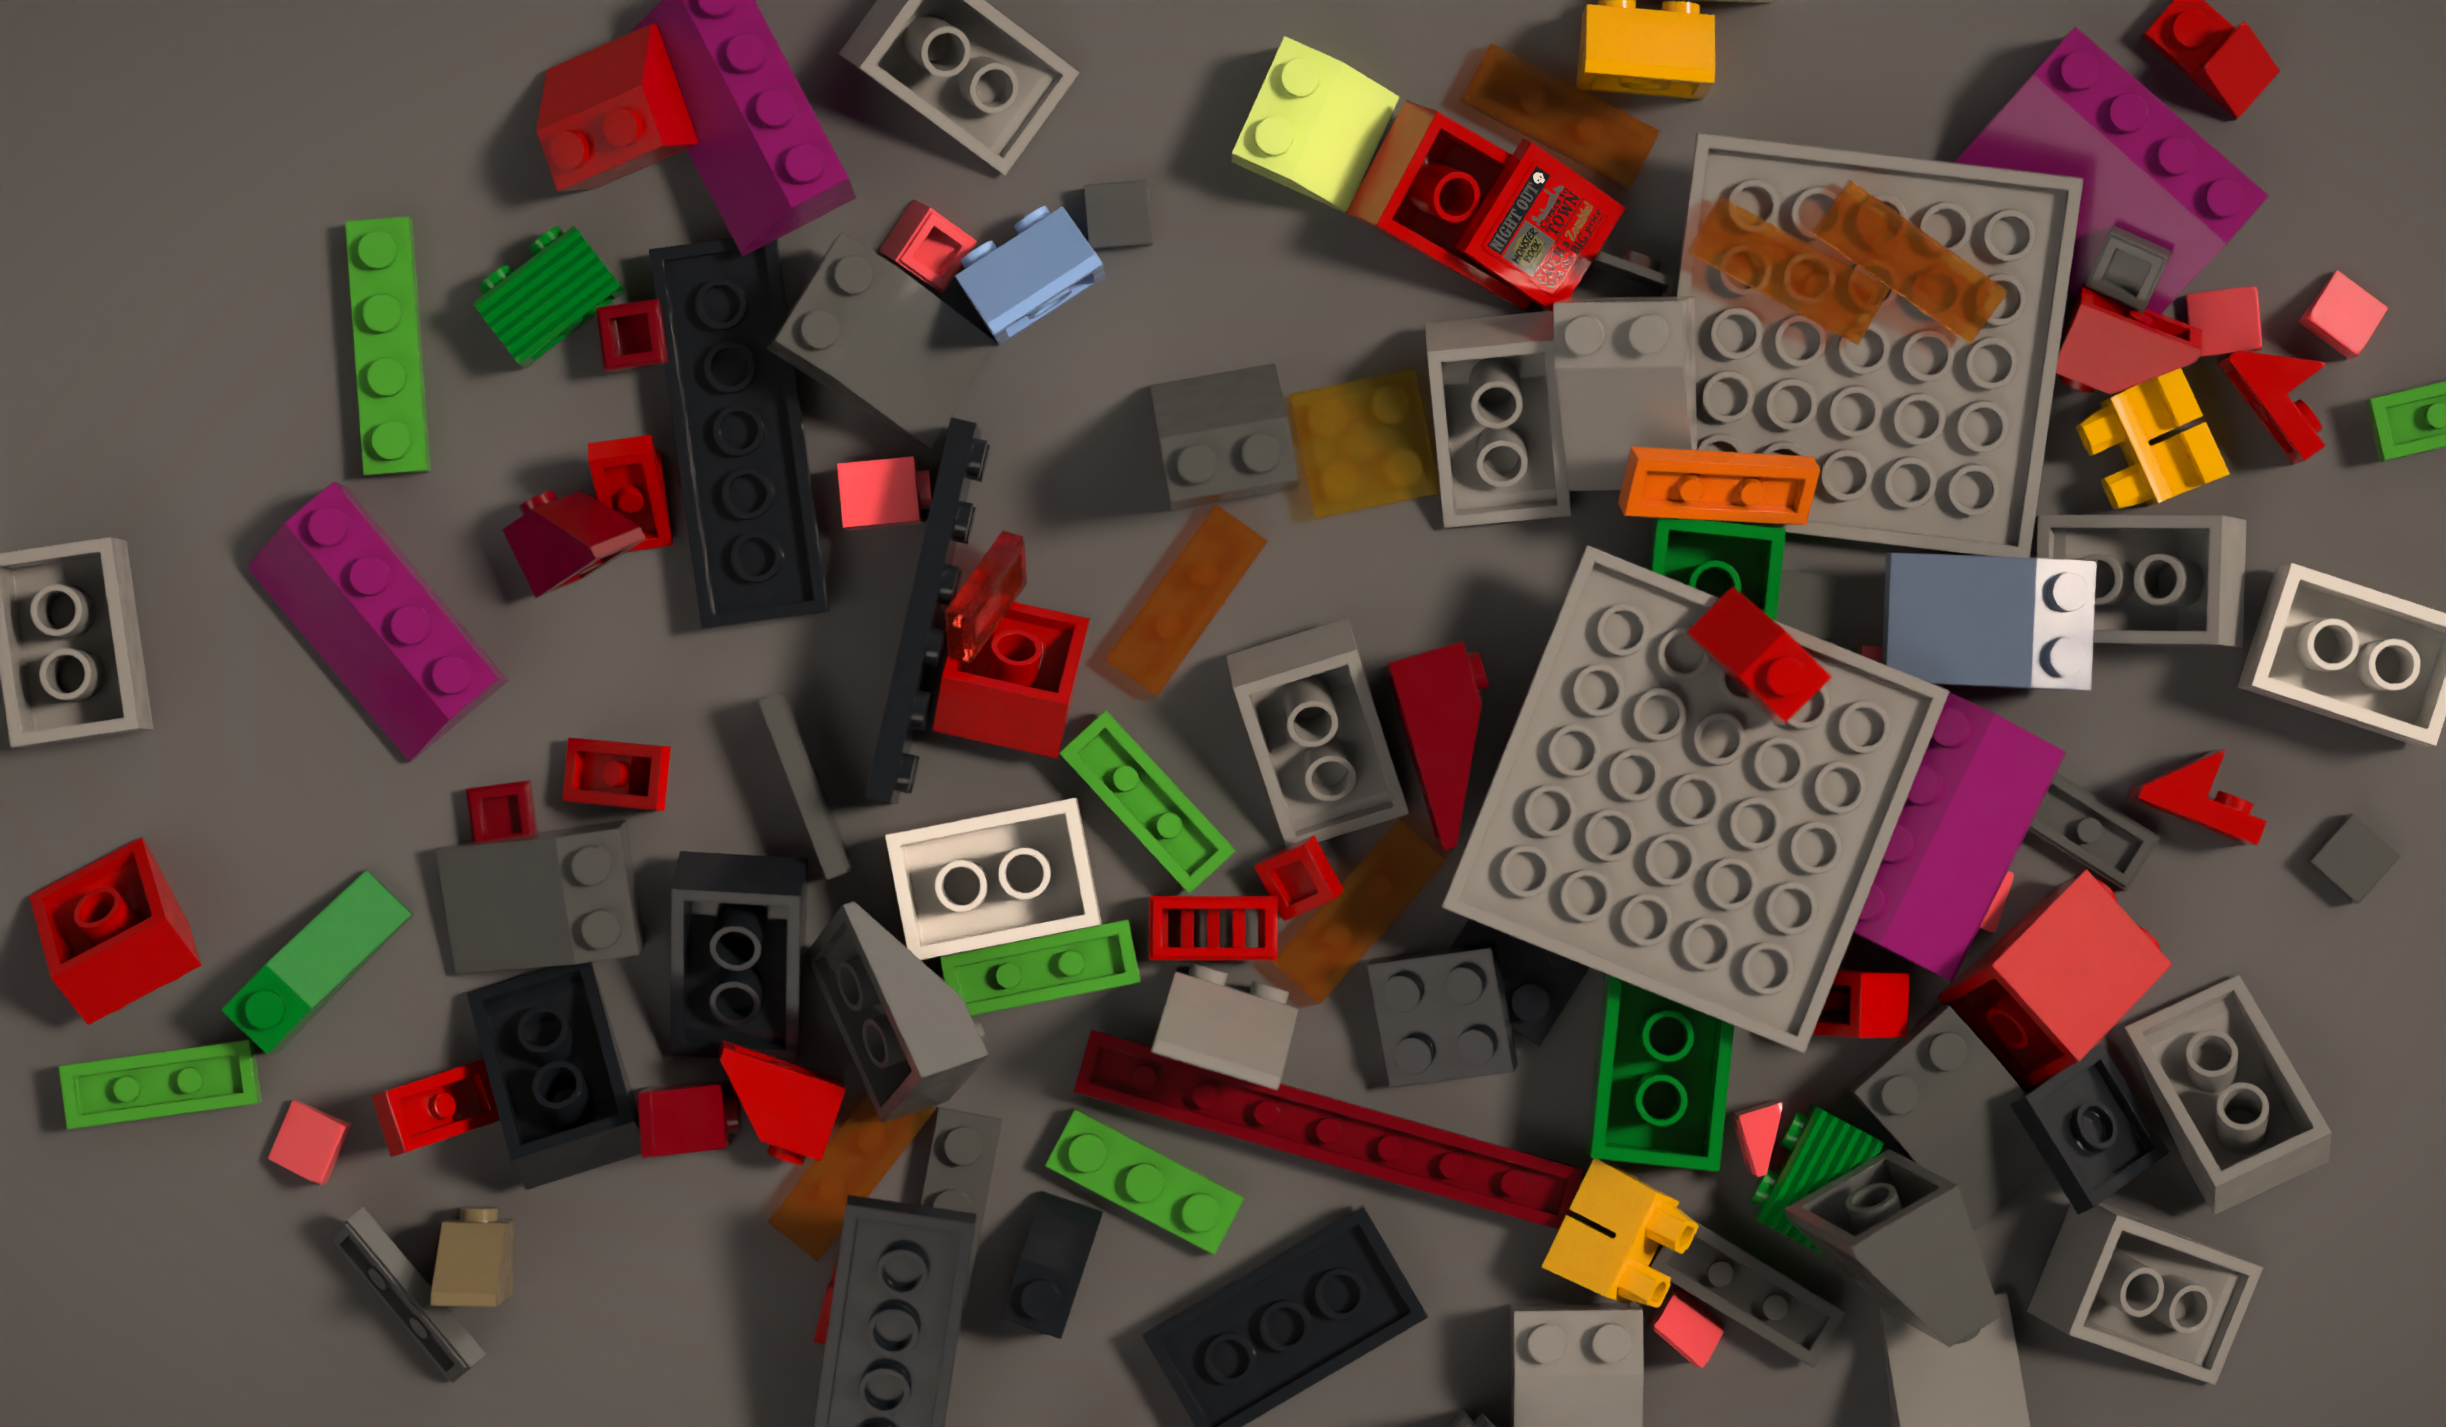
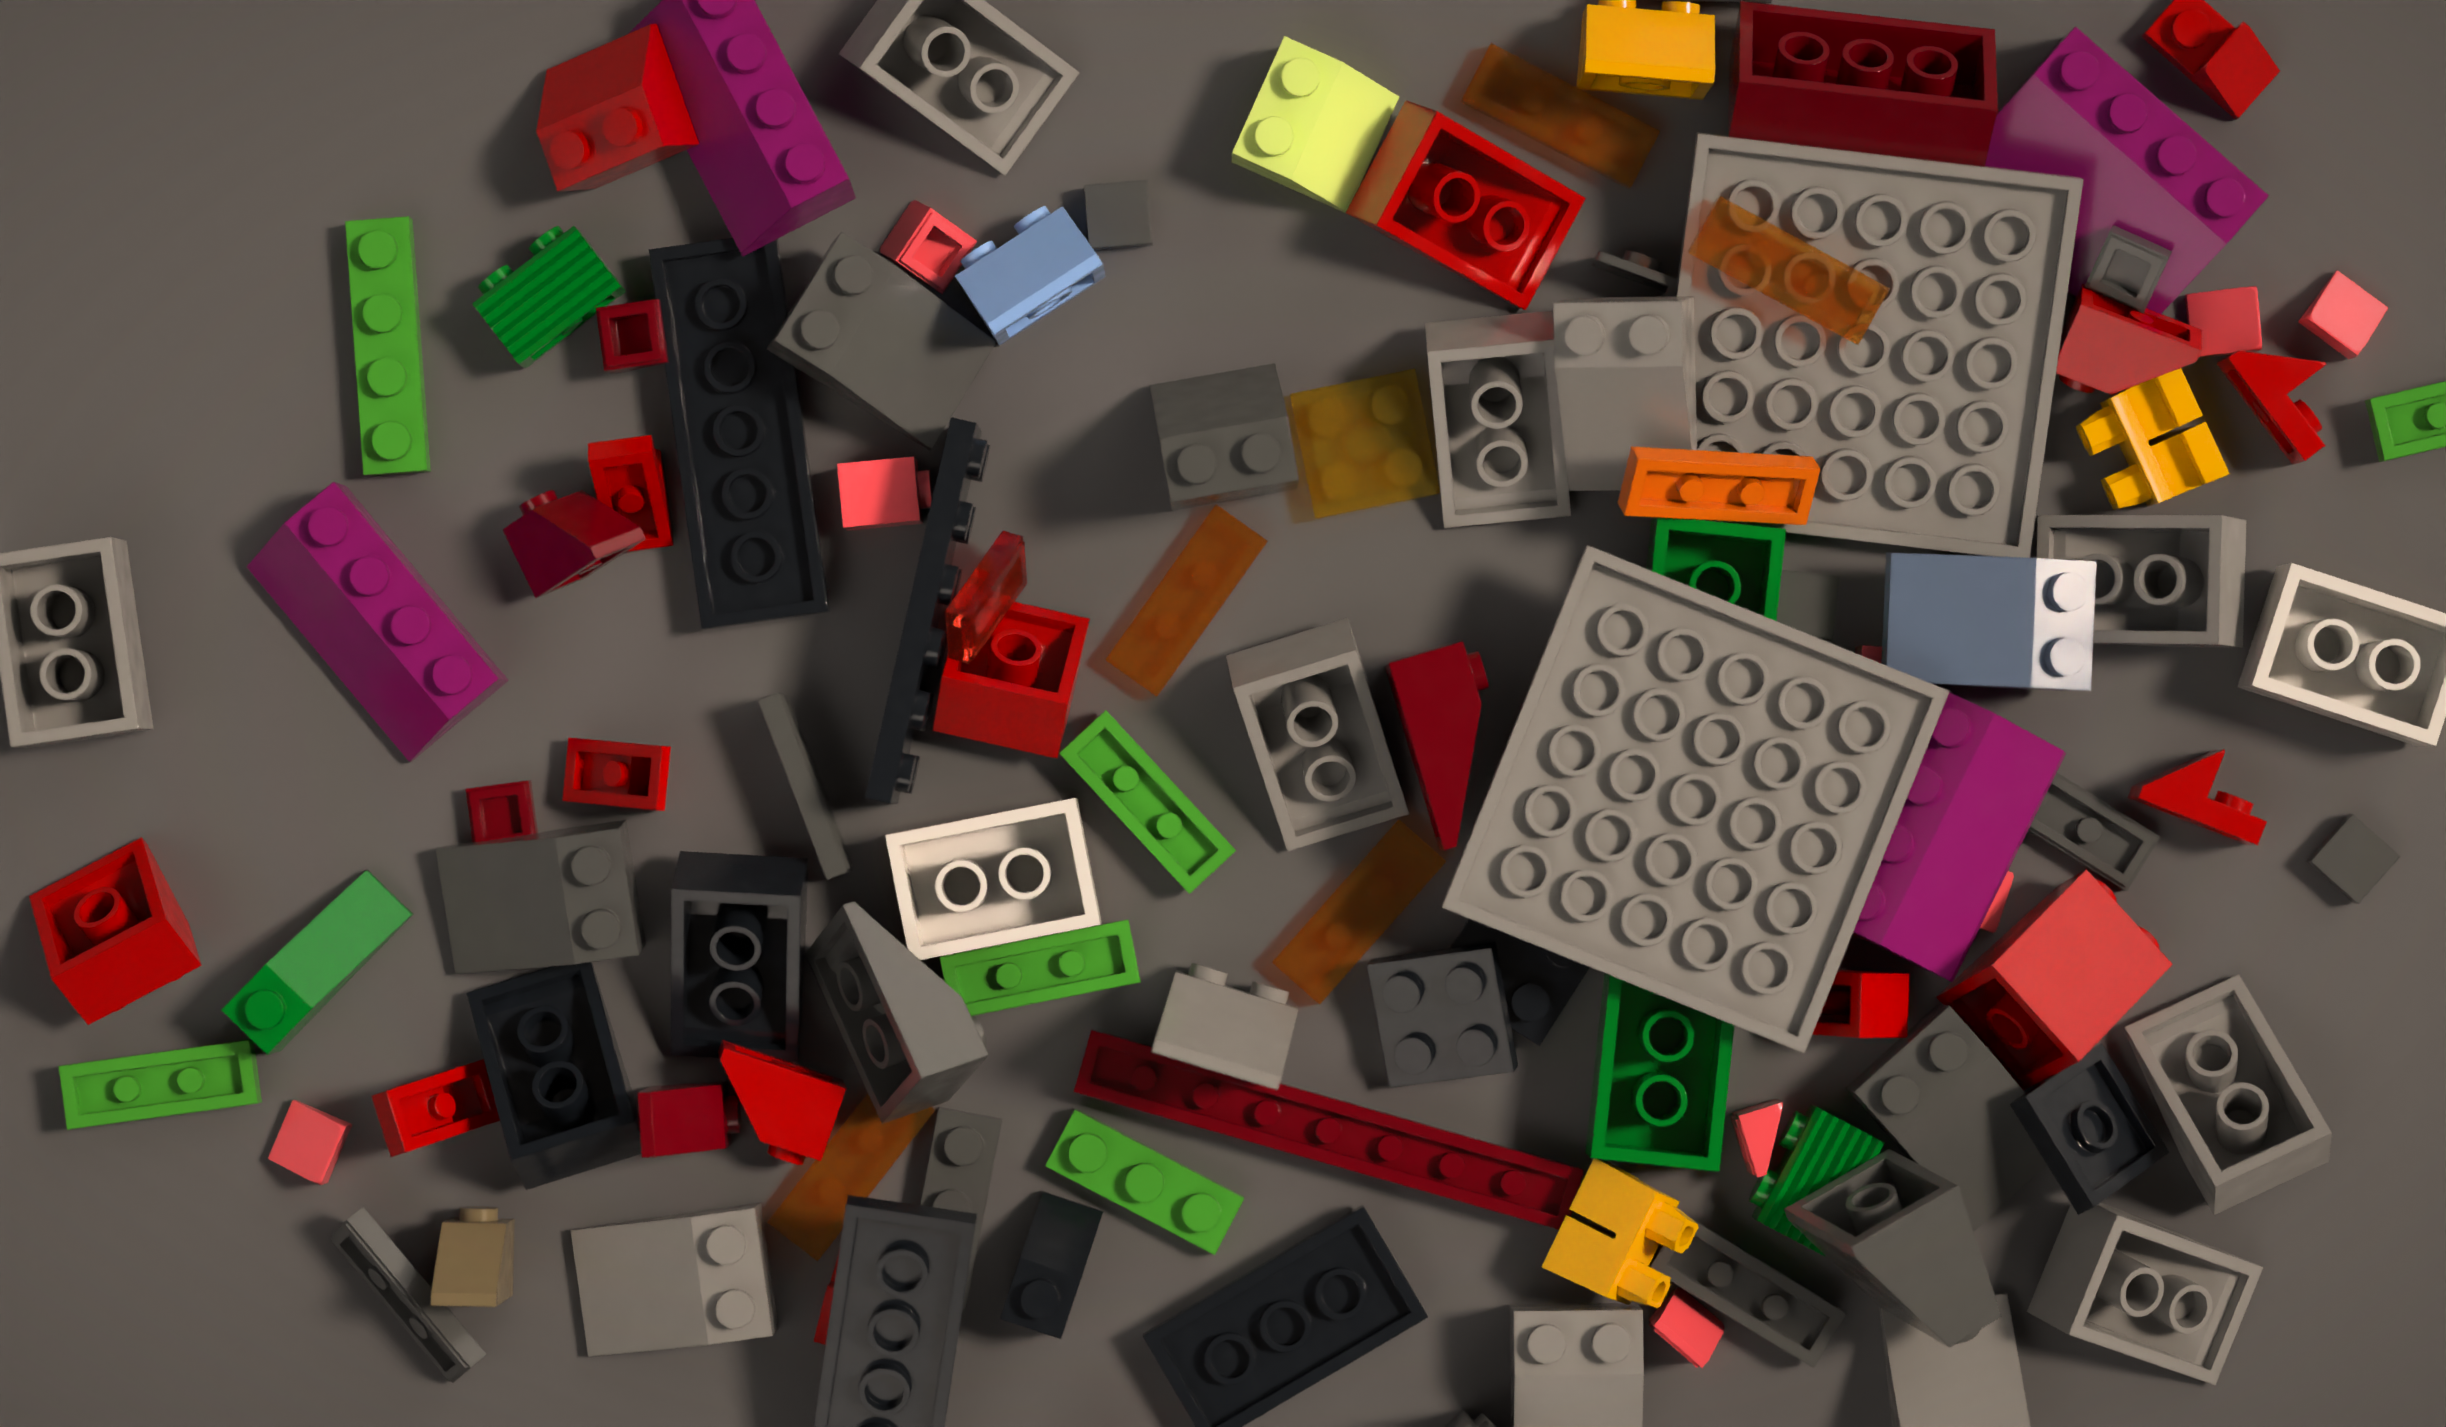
red slope [1148,896,1278,960] -> none
red plate [1254,835,1344,921] -> none
red tile [1455,139,1626,314] -> none
red slope [1686,586,1832,725] -> none
clear orange tile [1811,179,2009,344] -> none
none -> light grey slope [570,1202,779,1357]
none -> dark red brick [1728,1,1998,167]

